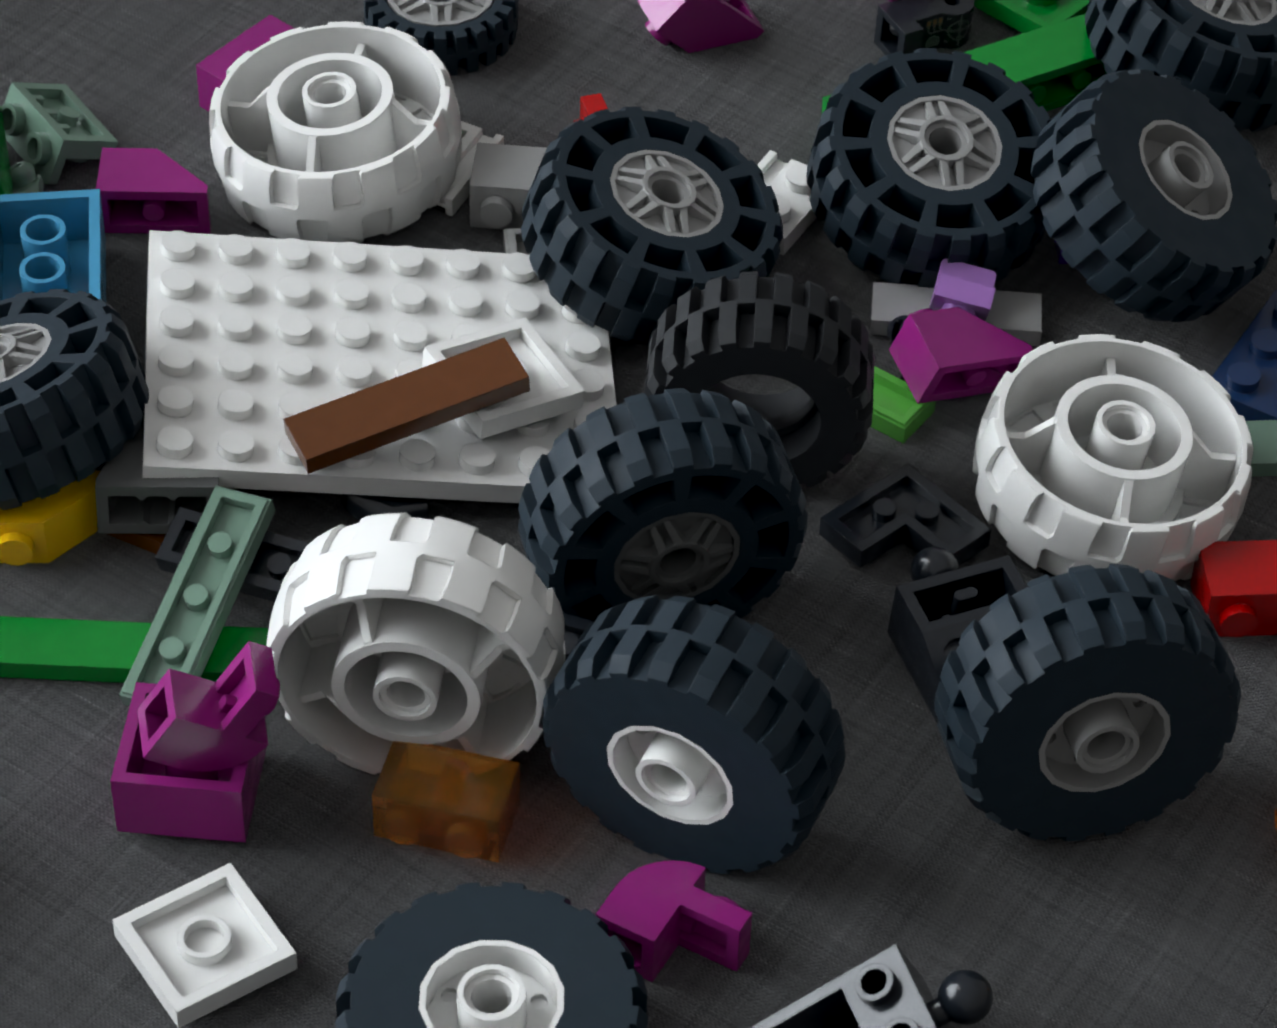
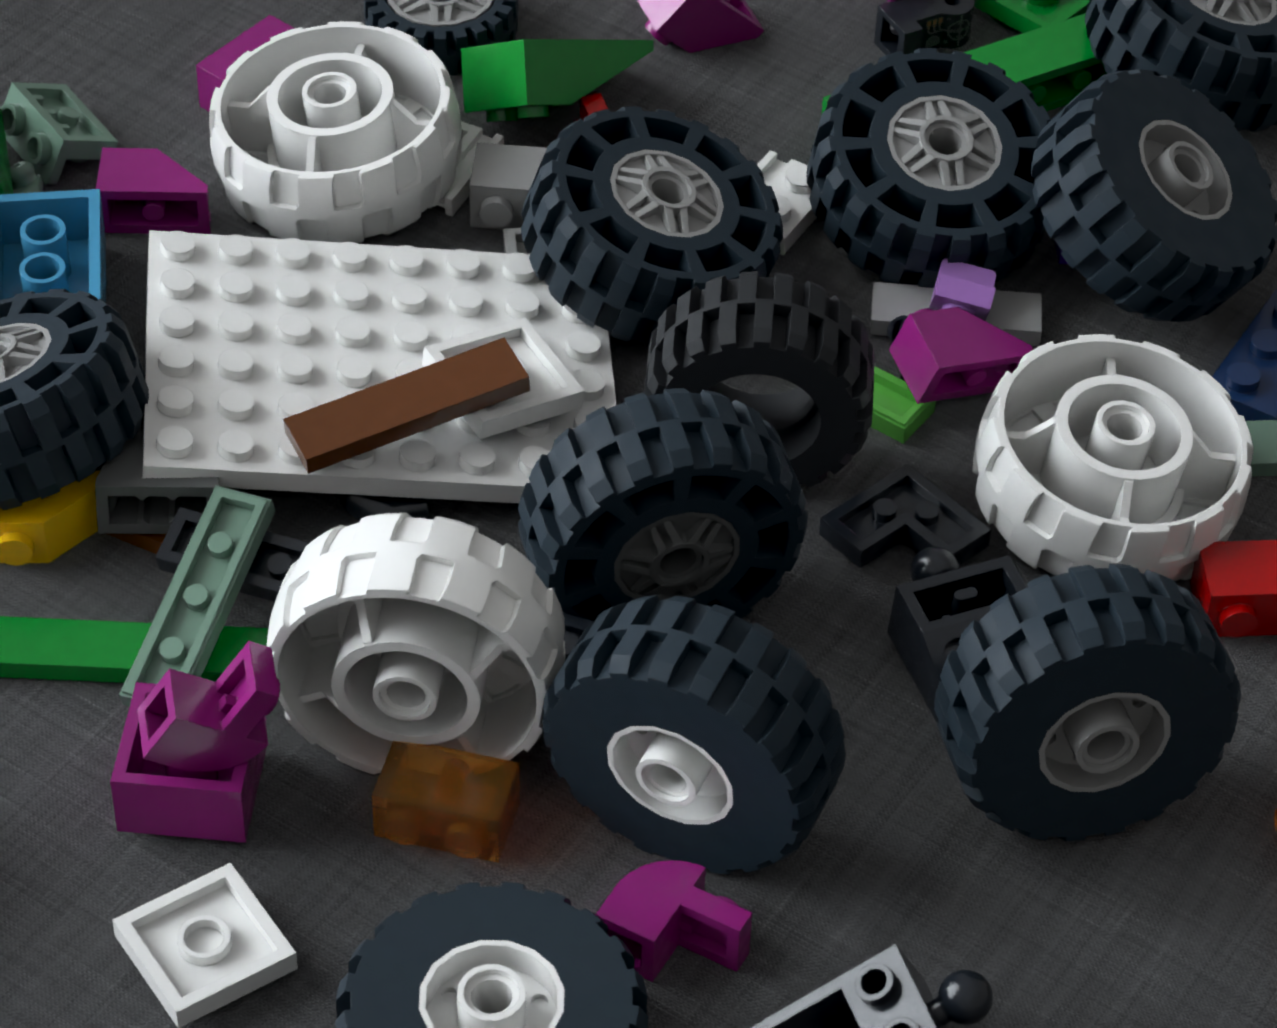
none -> green slope [461,39,654,123]

